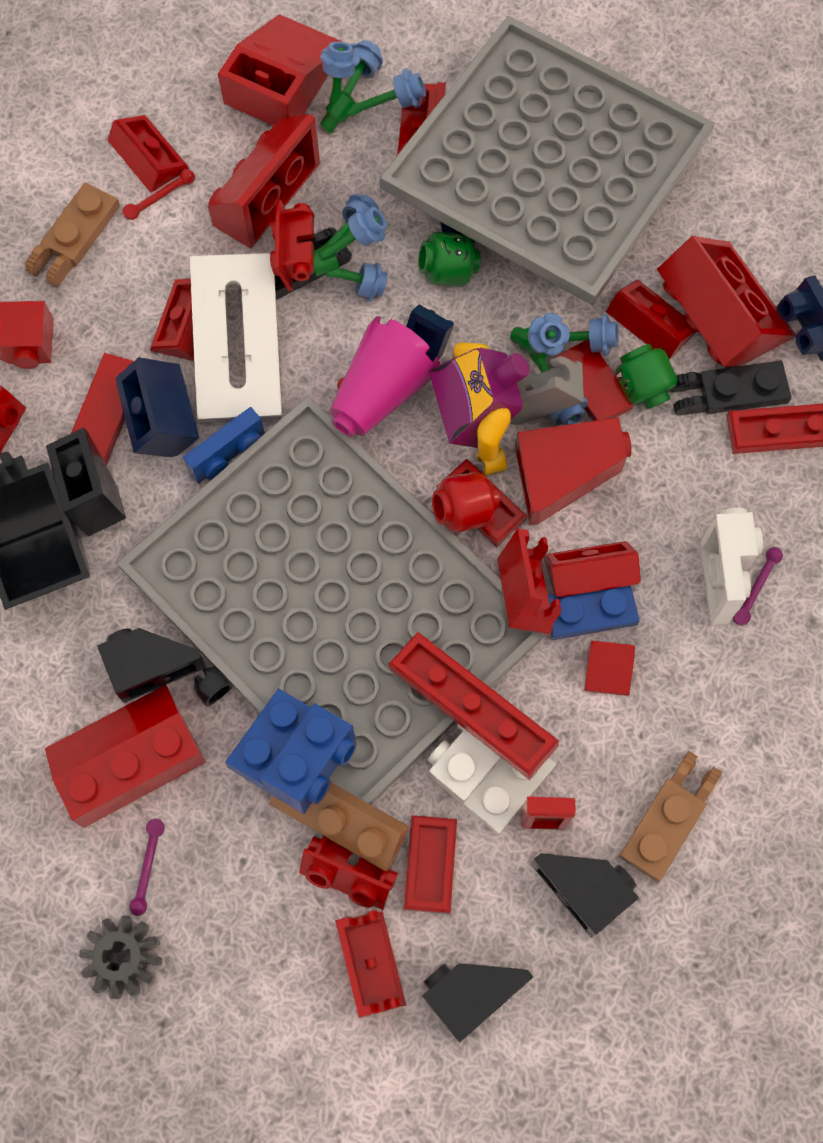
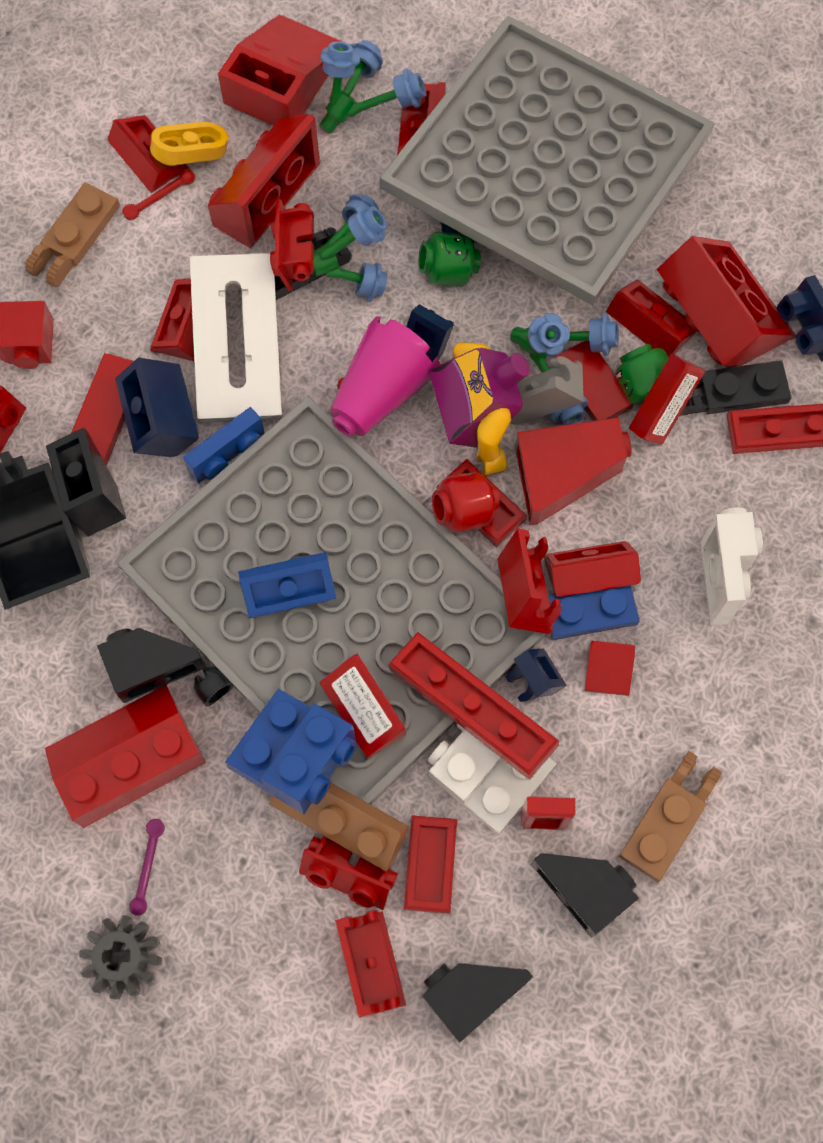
magenta hinge [733,547,783,626] -> none
none -> yellow plate [150,122,229,166]
none -> blue plate [238,552,336,618]
none -> slope [319,654,406,759]
none -> dark blue tile [506,648,567,702]
none -> red slope [629,353,706,445]

